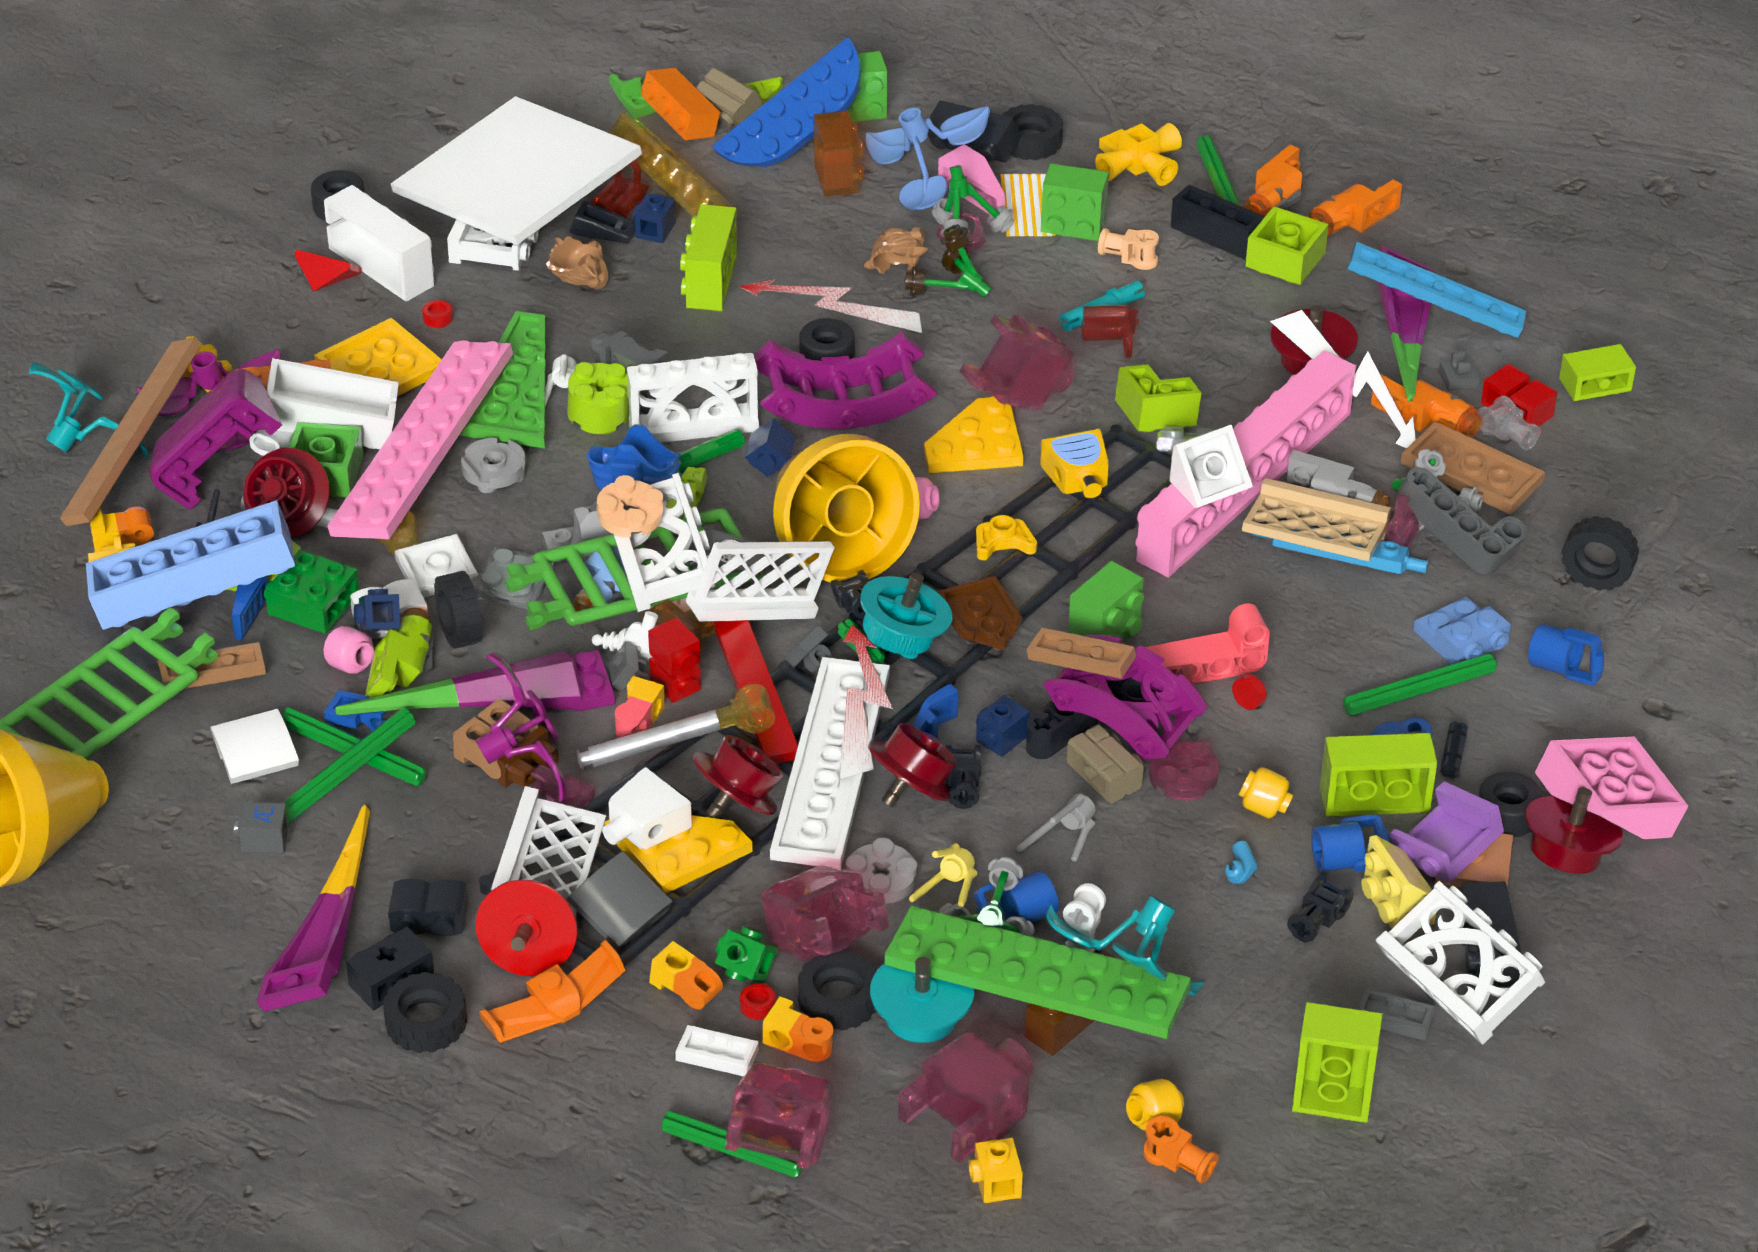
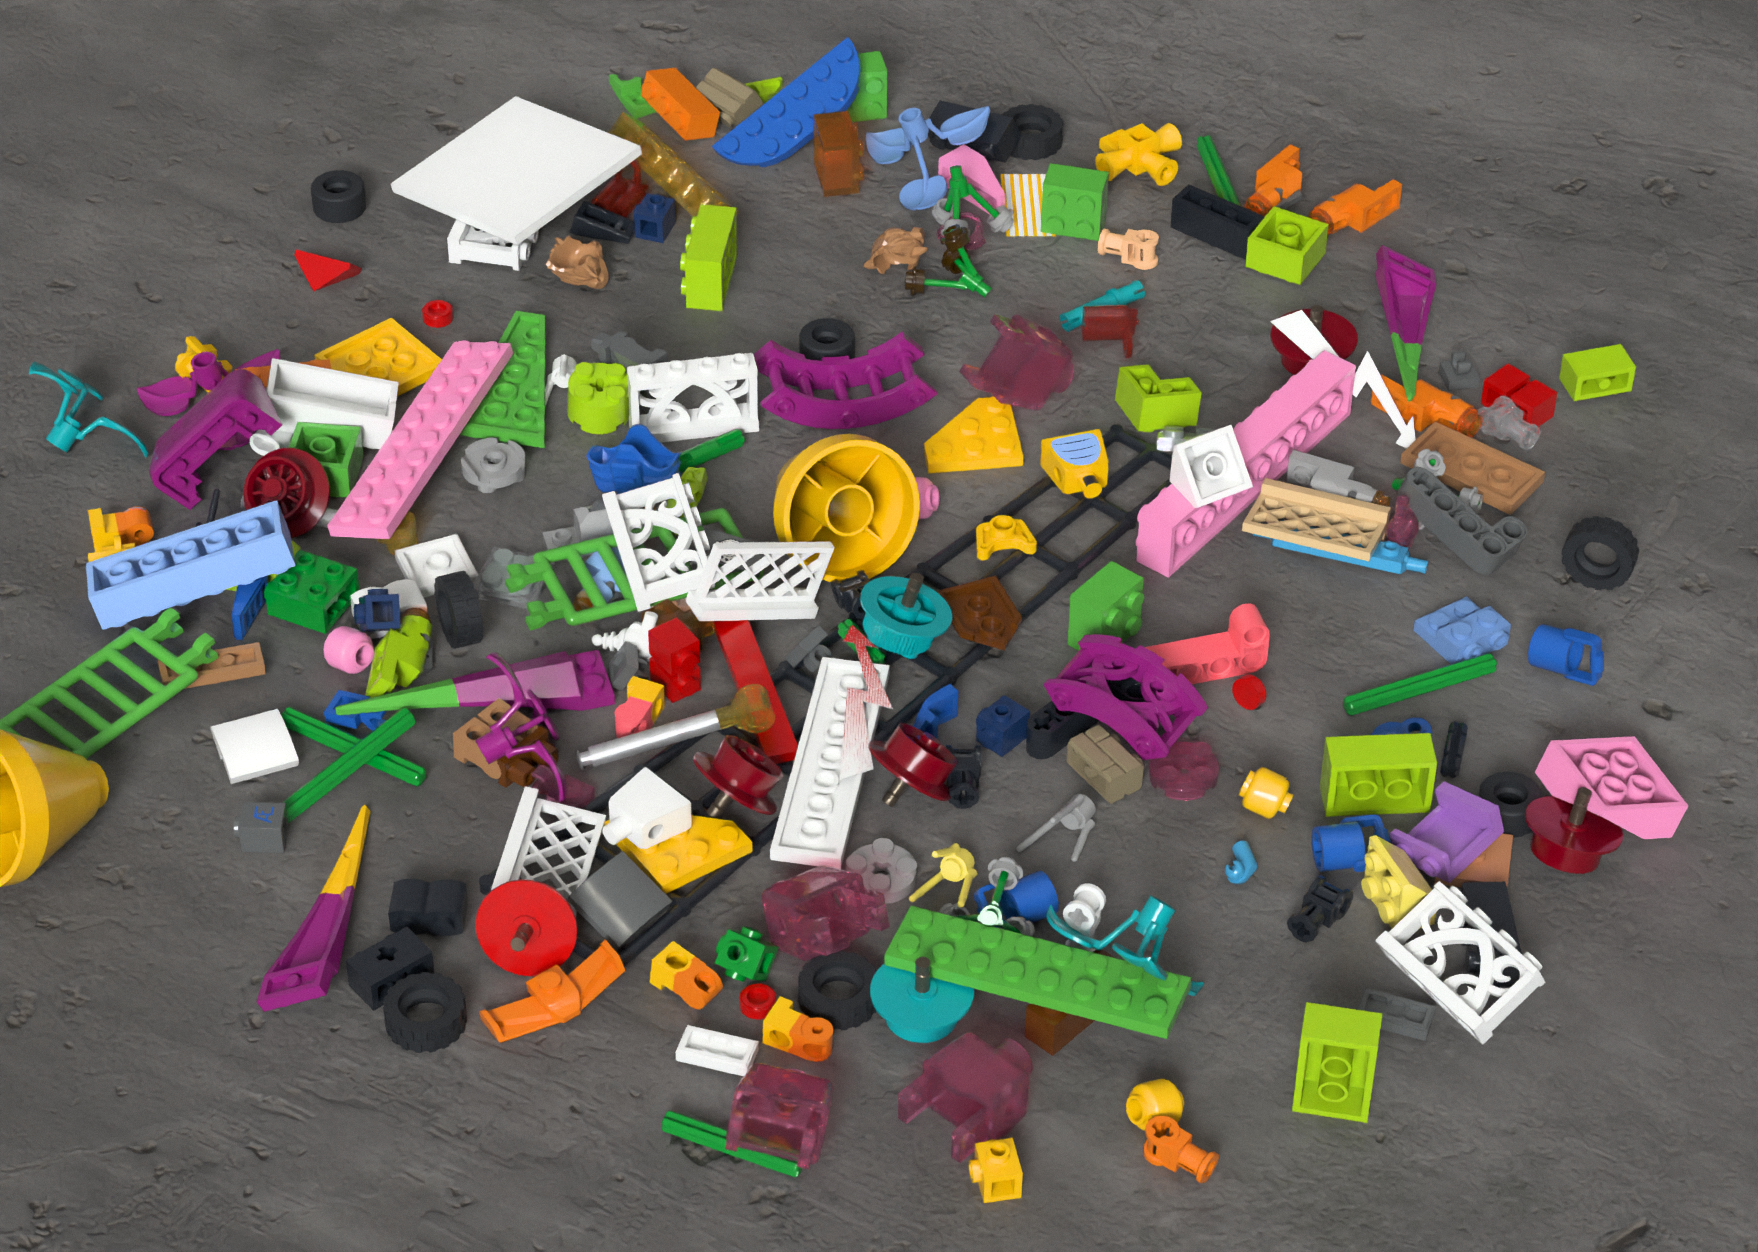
medium nougat tile [60,337,201,526] -> none
white piece [324,185,434,301] -> none
light nougat plate [596,475,663,537] -> none
sticker [739,279,922,333] -> none
dark blue brick [744,418,796,477] -> none
medium nougat plate [1027,627,1136,679] -> none
dark azure plate [1347,242,1526,338] -> none

